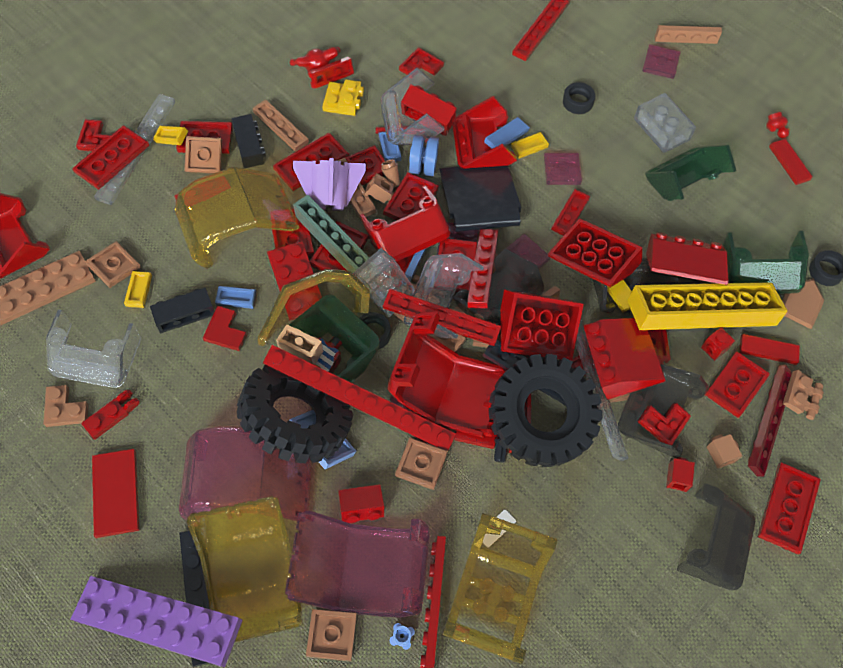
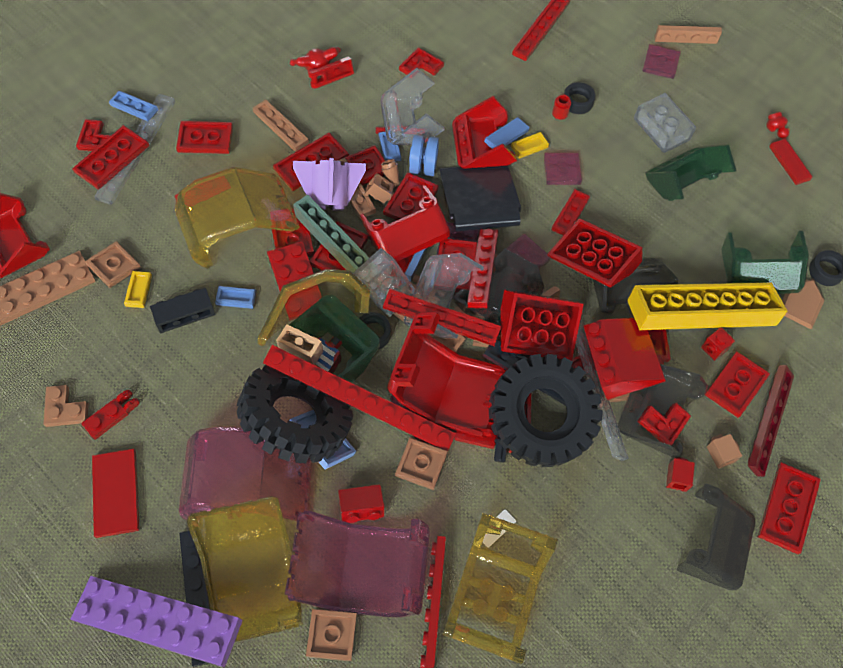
clear windscreen [46,309,142,388] -> none
yellow tile [153,125,188,145] -> none
nougat plate [185,136,222,174] -> none
red tile [203,306,247,351] -> none
black brick [231,114,266,168] -> none
yellow plate [322,79,364,116] -> none
light blue plate [390,623,415,650] -> none
red brick [401,84,457,136] -> none
yellow tile [603,280,632,313] -> none
red slope [646,232,728,285] -> none
red tile [739,334,800,365] -> none
nougat plate [783,370,824,420] -> none
none -> medium blue tile [109,91,158,121]
none -> red brick [552,94,571,120]

